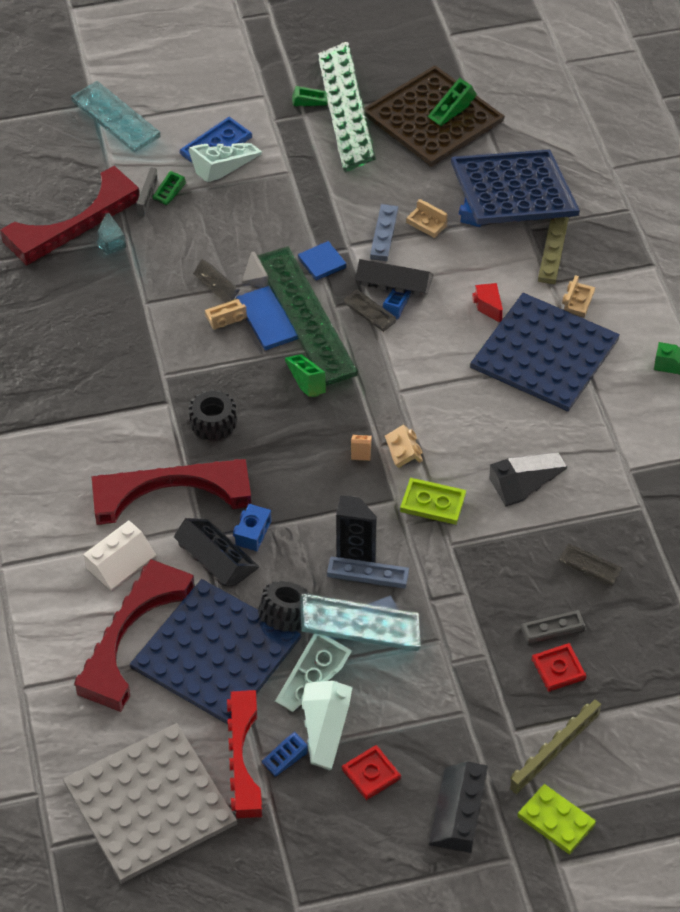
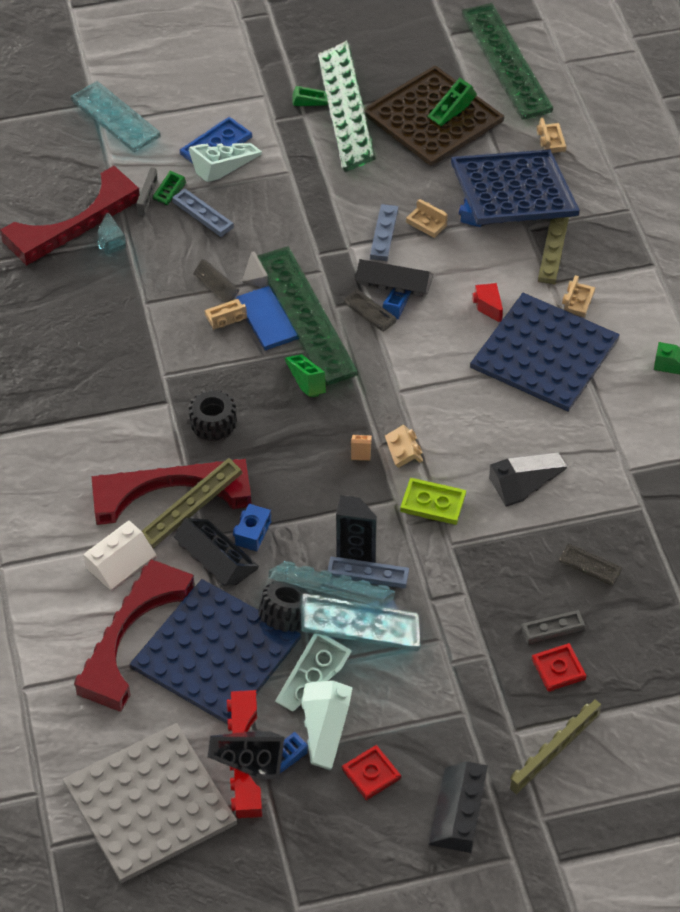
blue tile [298,241,346,281] -> none
lime plate [518,784,596,855] -> none
none -> olive plate [142,458,242,548]
none -> sand blue plate [172,189,234,237]
none -> black wedge [207,731,285,779]
none -> clear light blue plate [268,561,395,607]
none -> clear green plate [462,3,553,120]
none -> tan bracket [537,118,566,153]

